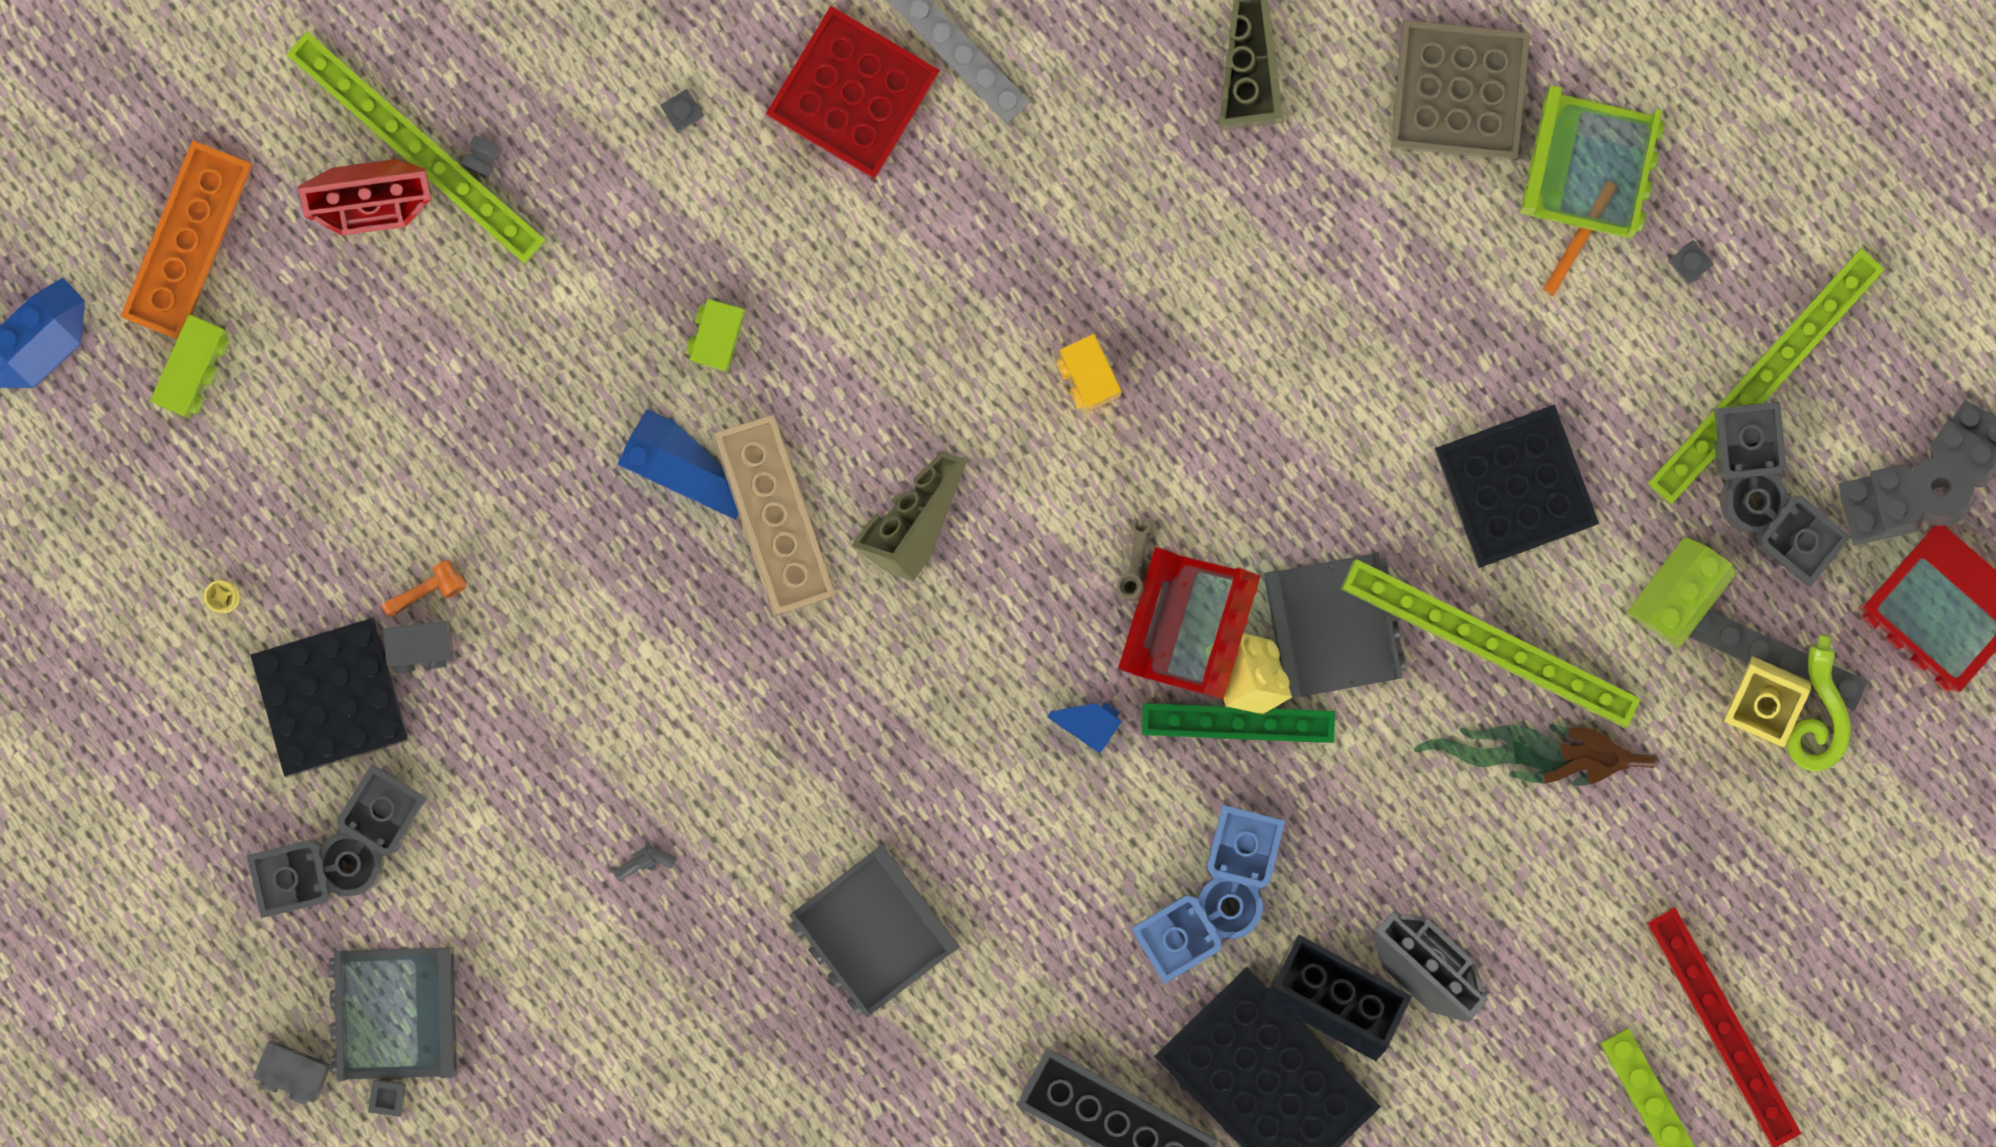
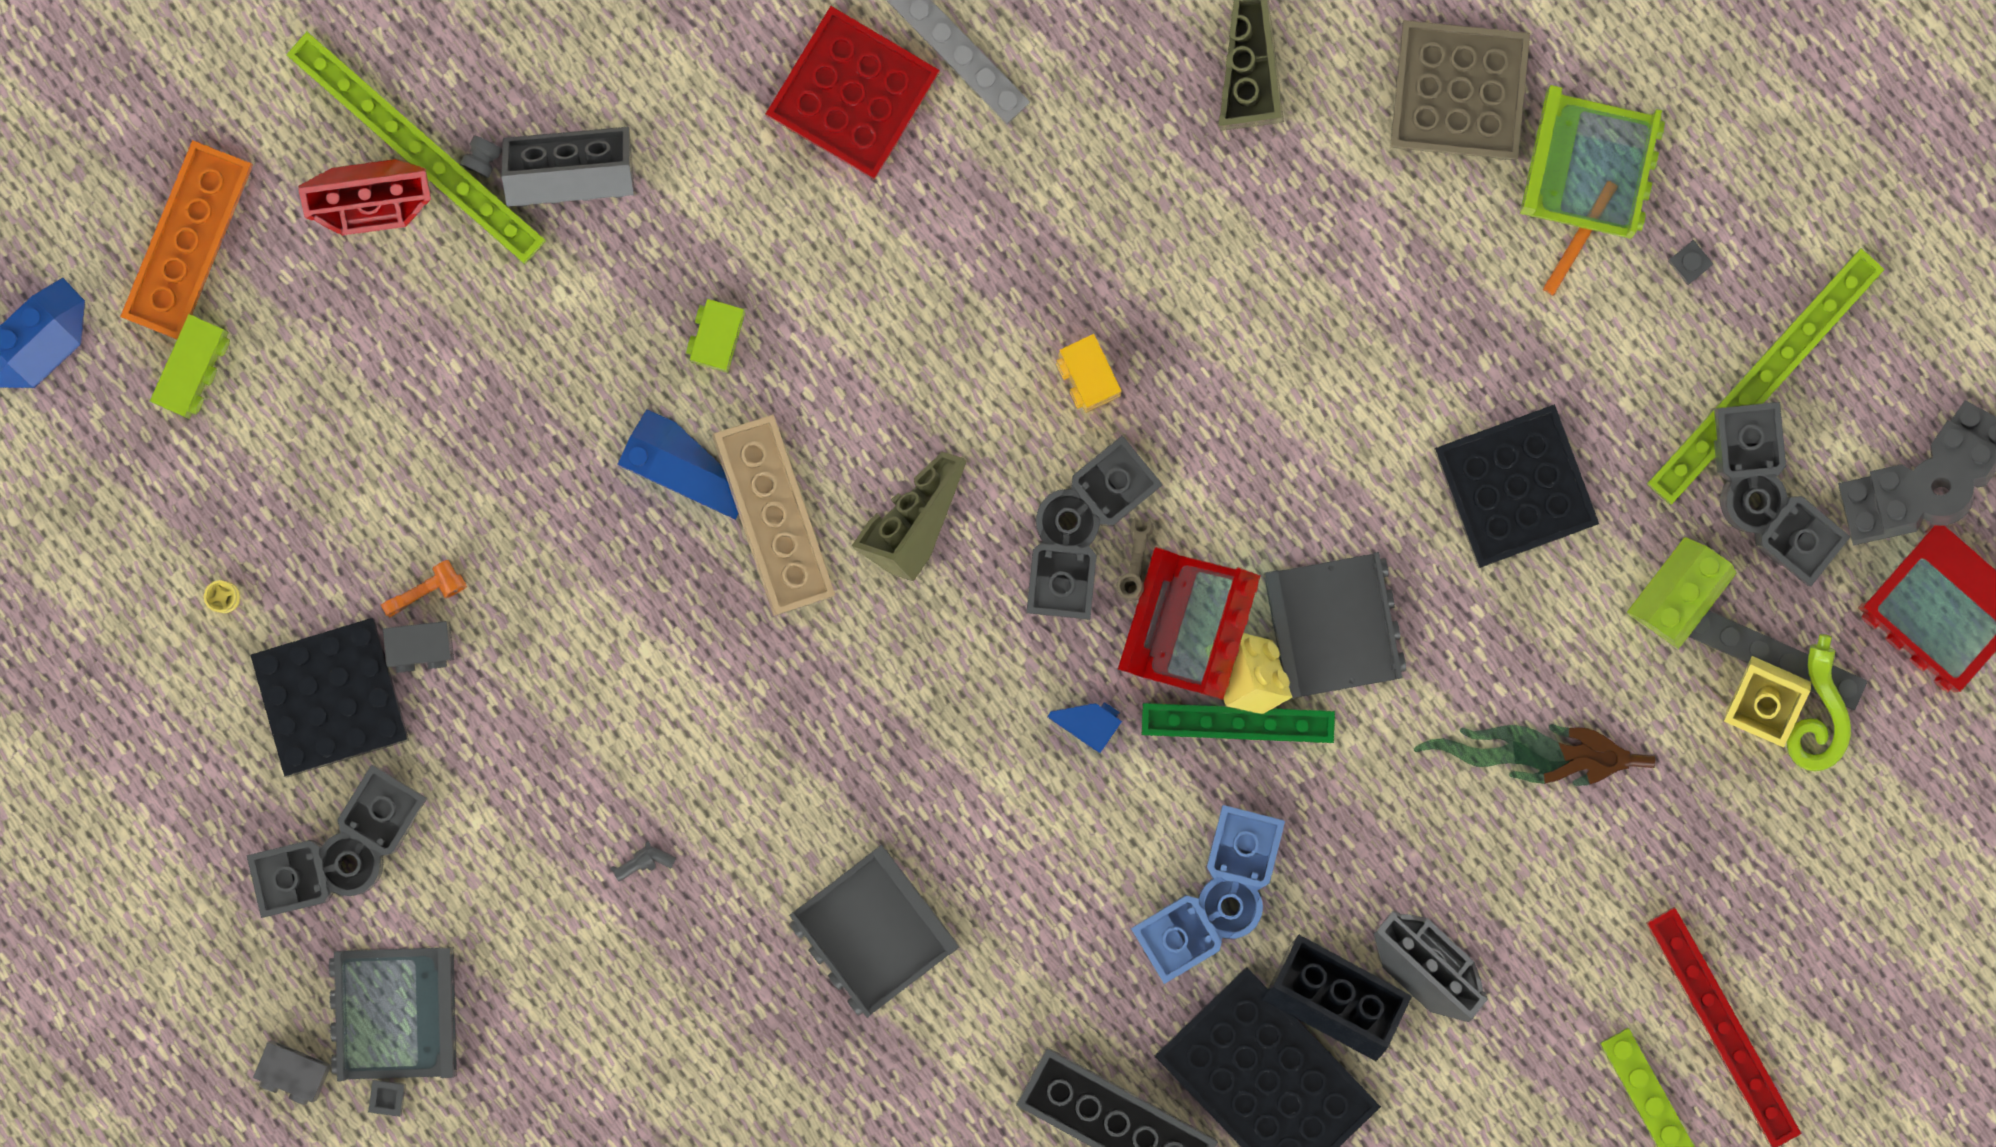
dark grey plate [660,89,704,133] -> none
lime plate [1341,559,1640,728] -> none
none -> dark grey slope [501,127,634,206]
none -> dark grey plate [1026,435,1163,620]

